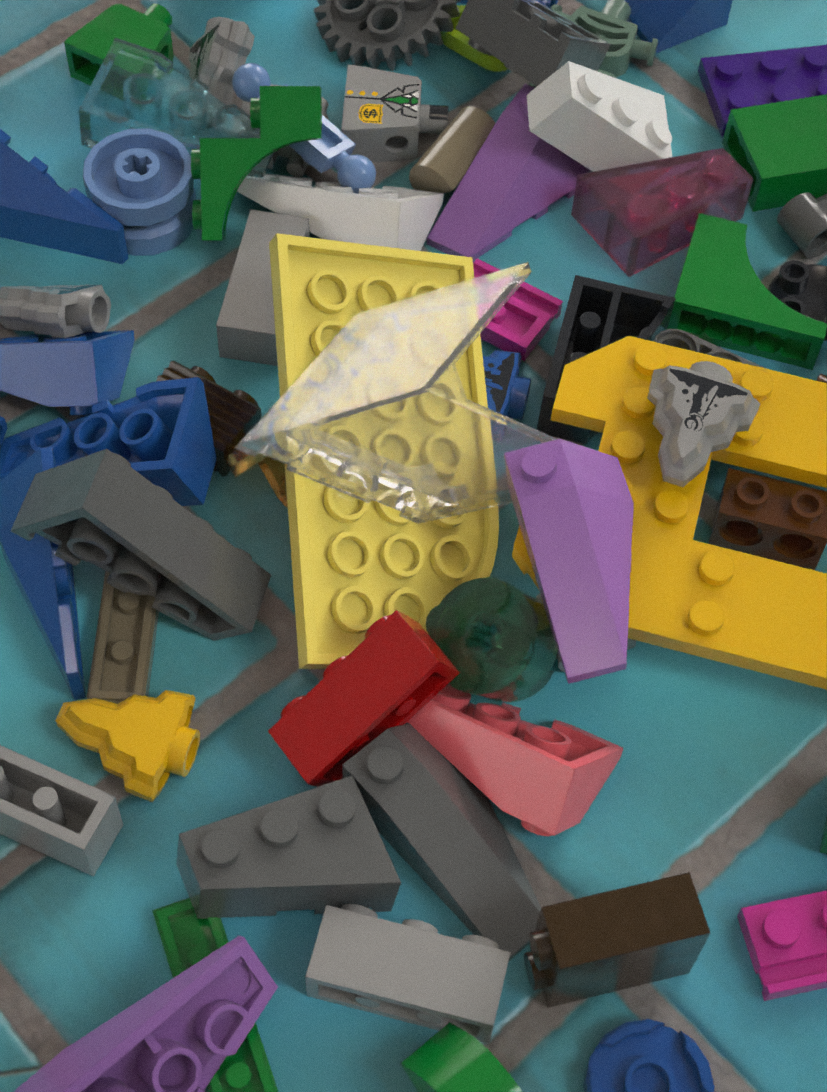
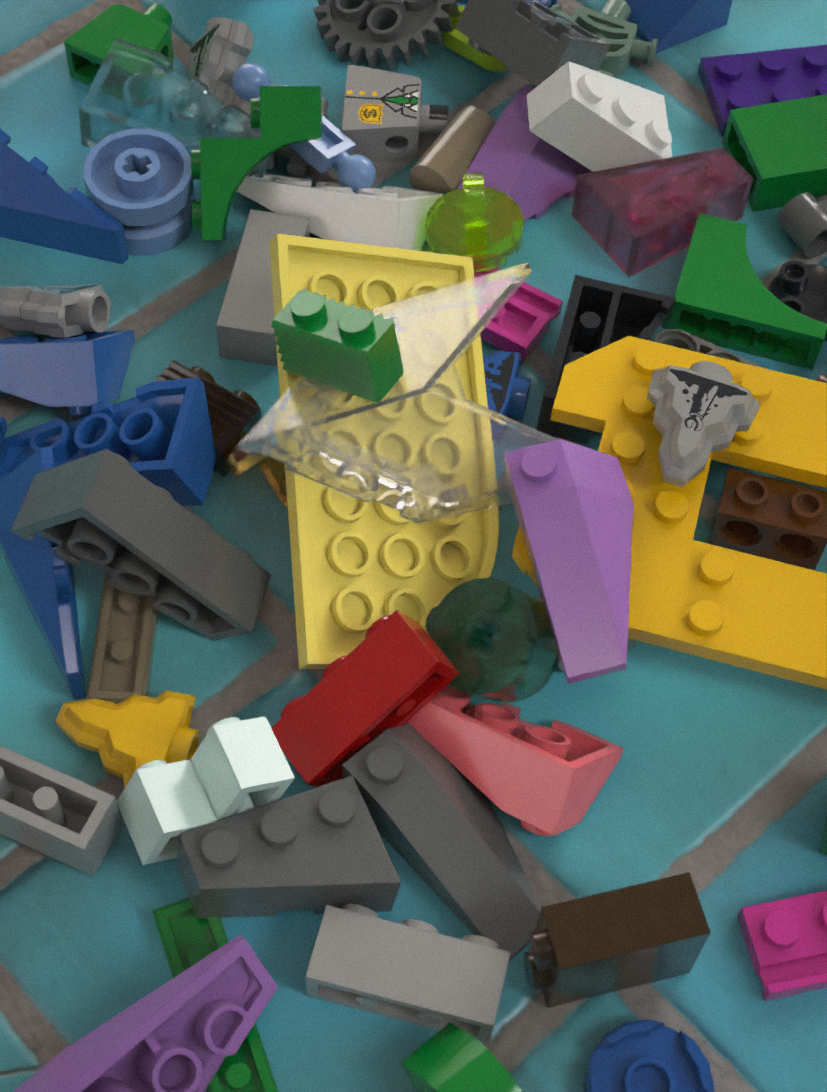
none -> light aqua brick [117,716,295,865]
none -> green brick [271,289,404,403]
none -> clear neon green tile [425,172,524,272]

